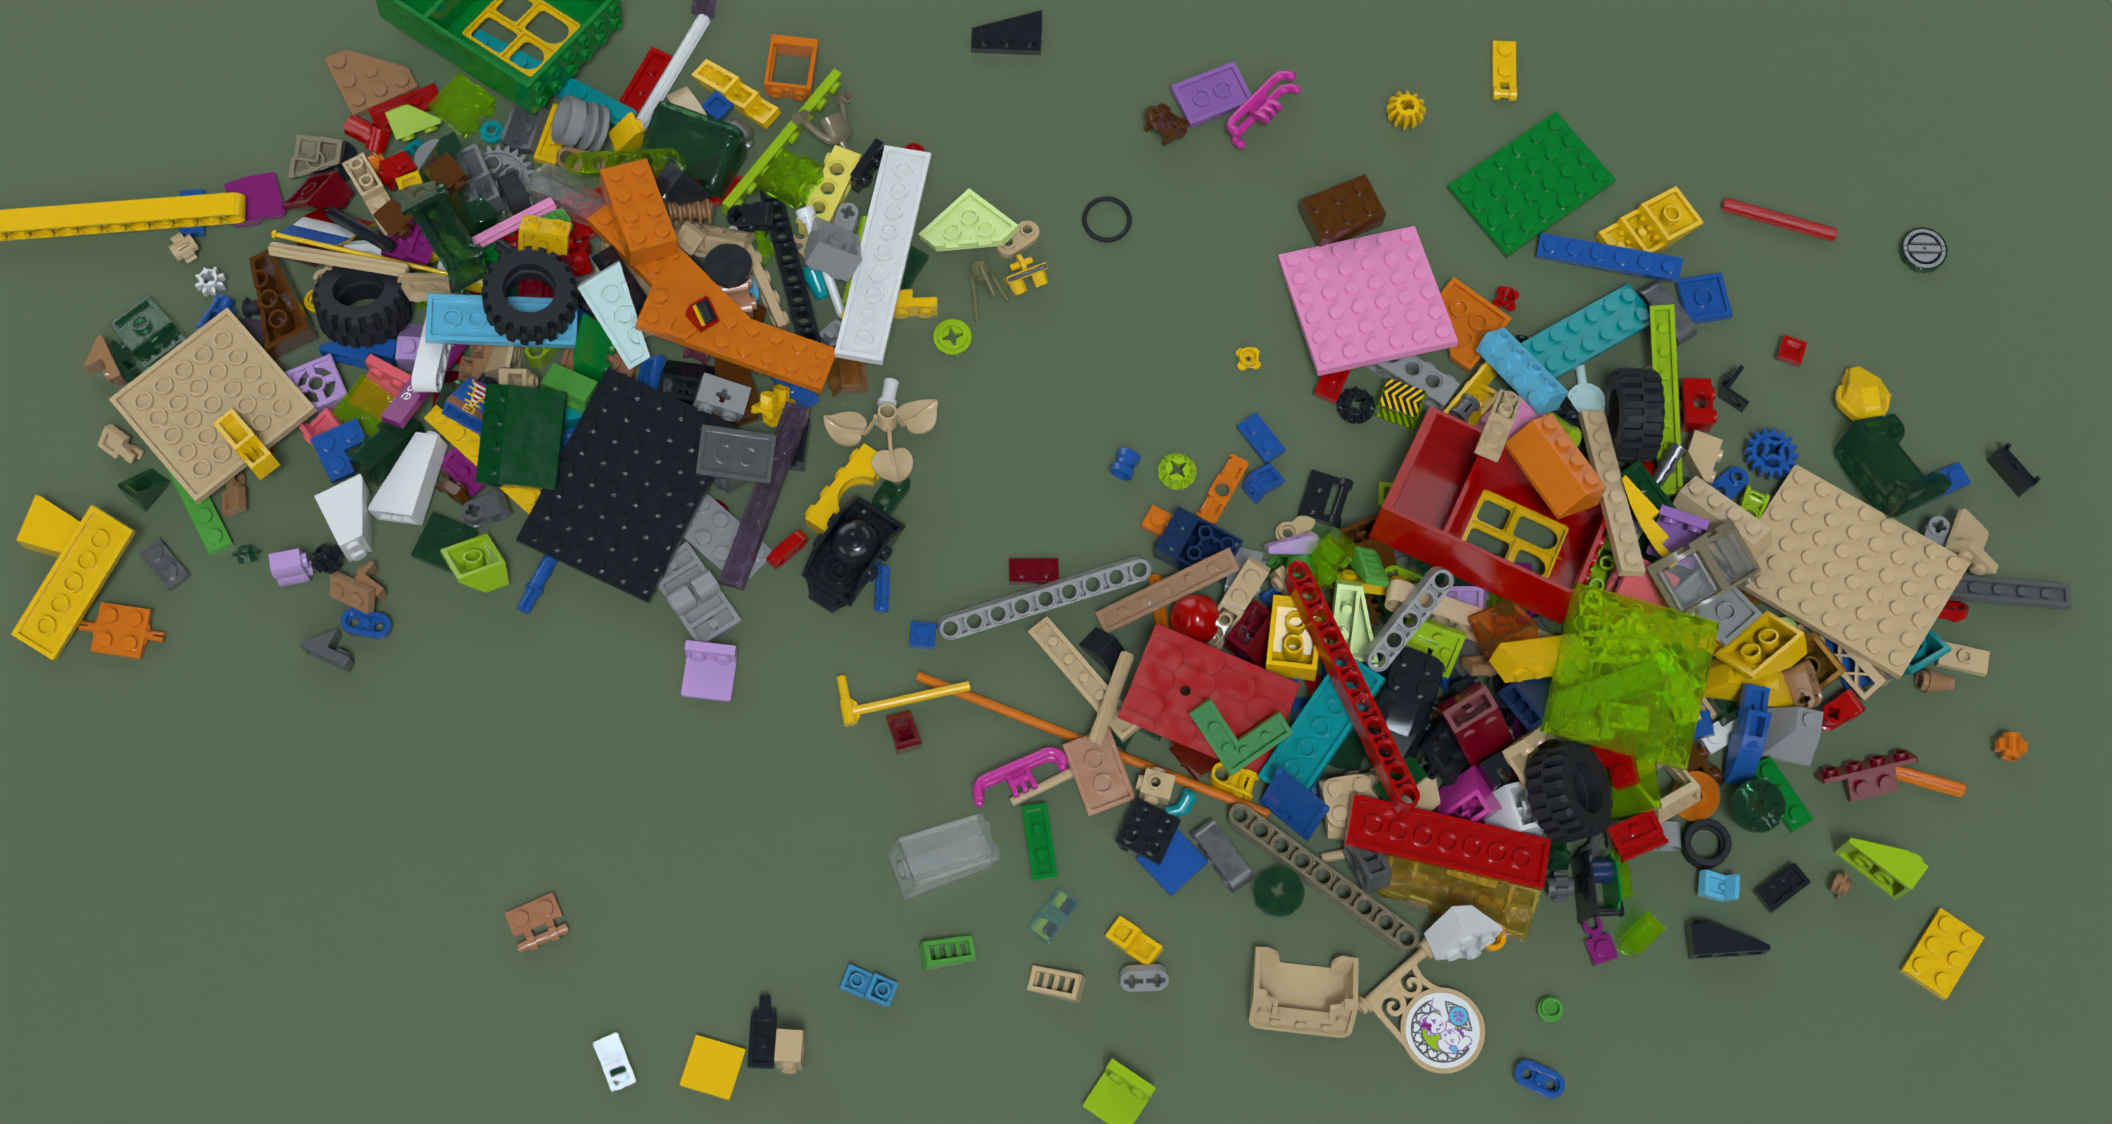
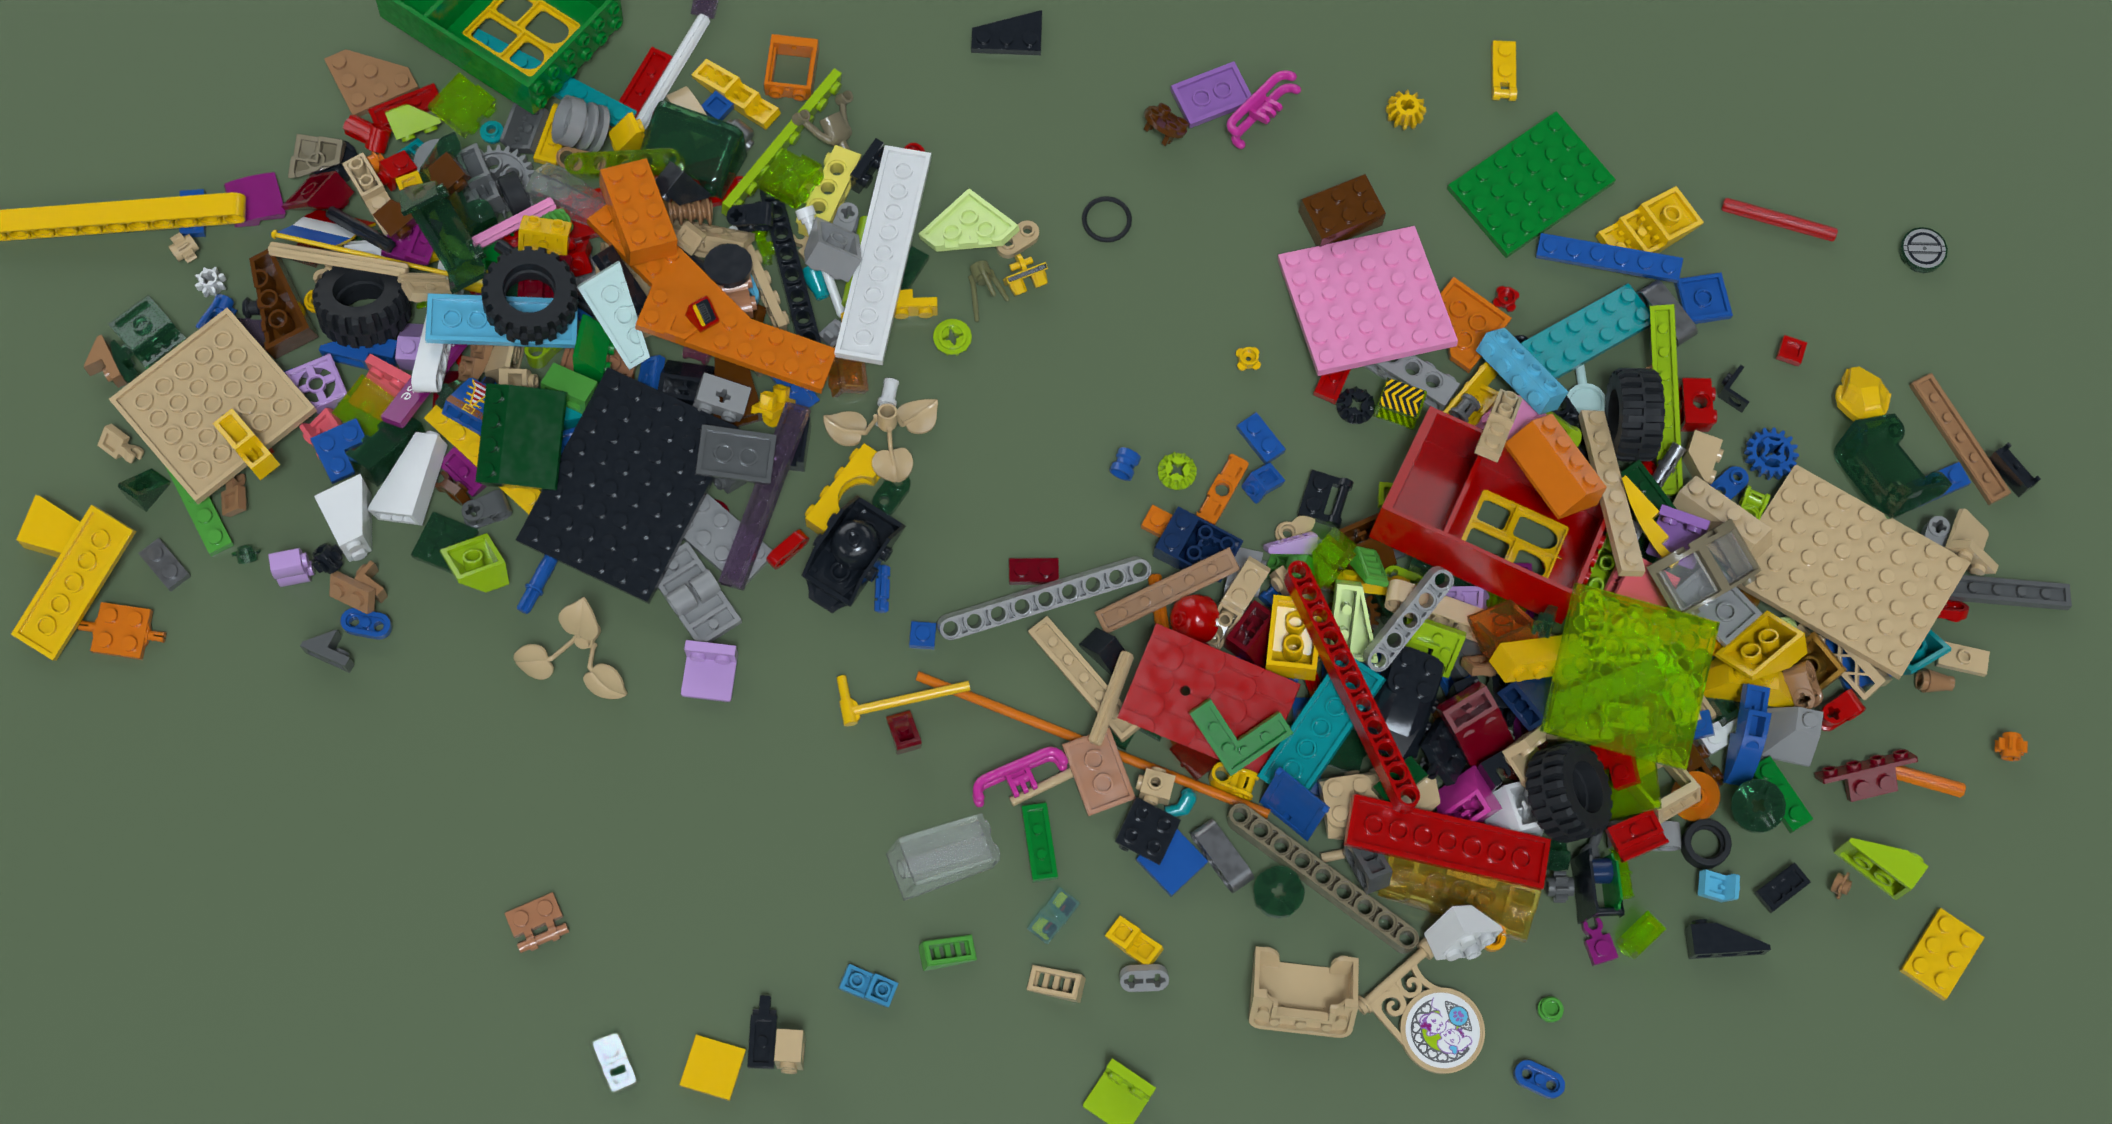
none -> tan plant [514,597,628,699]
none -> clear green plate [1531,605,1558,638]
none -> medium nougat tile [1909,373,2012,505]

